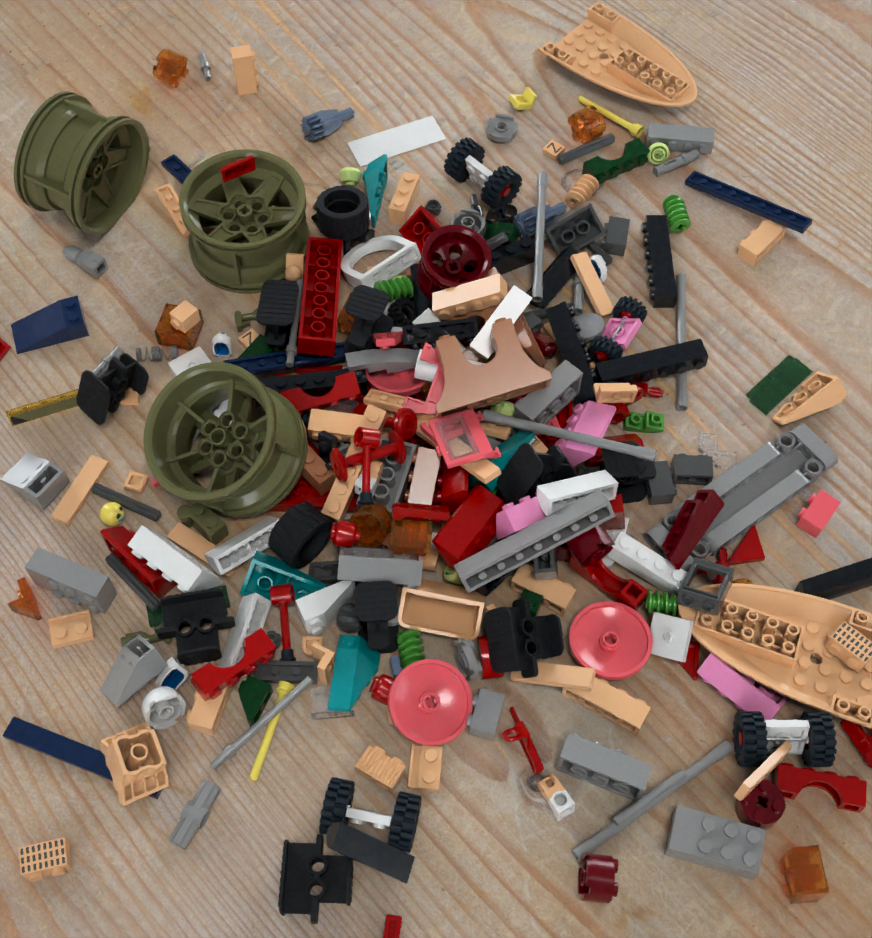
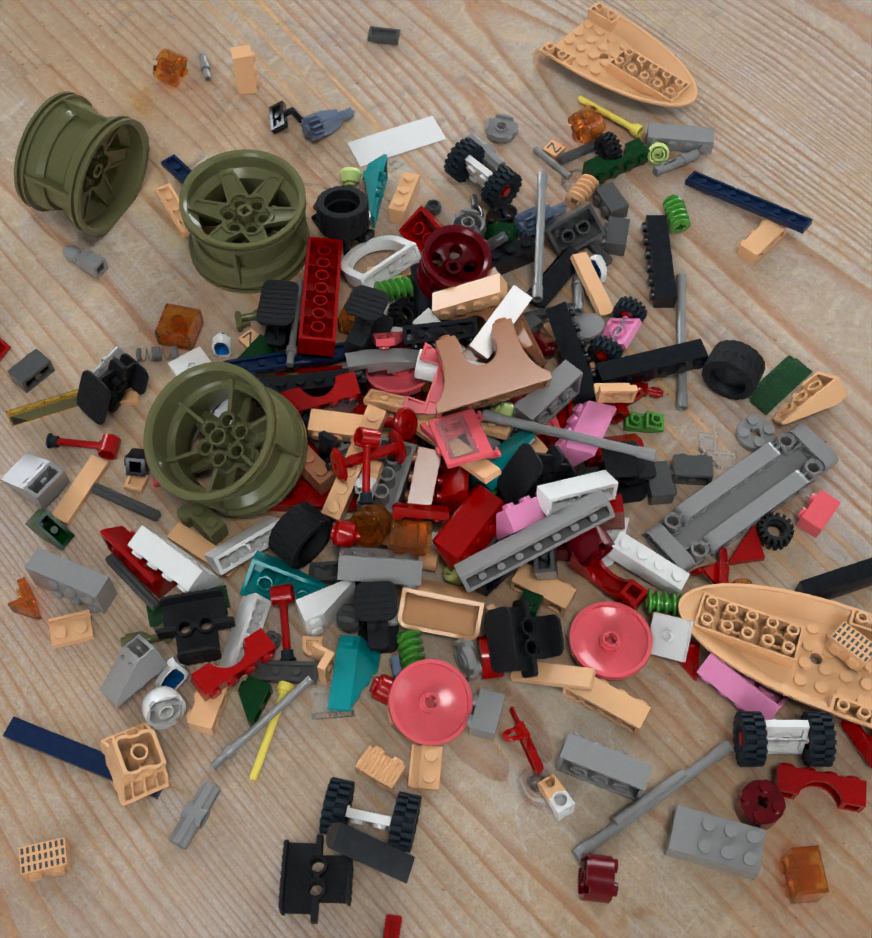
dark blue slope [11,295,89,354] -> none
light yellow piece [100,502,125,527] -> none
light nougat brick [169,300,201,333] -> none
red slope [220,155,256,183] -> none
light nougat tile [285,253,305,282] -> none
light yellow bracket [508,87,537,110] -> none
dark red wedge [662,489,724,570] -> none
dark grey window [677,557,734,616] -> none
light nougat tile [734,740,792,801] -> none
none -> dark grey brick [8,349,55,393]
none -> dark green slope [25,509,75,550]
none -> red piece [46,433,121,460]
none -> black brick [124,448,150,477]
none -> black plate [269,100,303,134]
none -> dark grey plate [367,26,401,44]
none -> light grey piece [467,133,506,171]
none -> light grey bar [533,146,572,179]
none -> dark grey brick [593,182,629,222]
none -> black tyre [594,131,623,160]
none -> black tyre [701,340,766,400]
none -> light grey plate [735,415,775,452]
none -> black tyre [756,512,795,551]

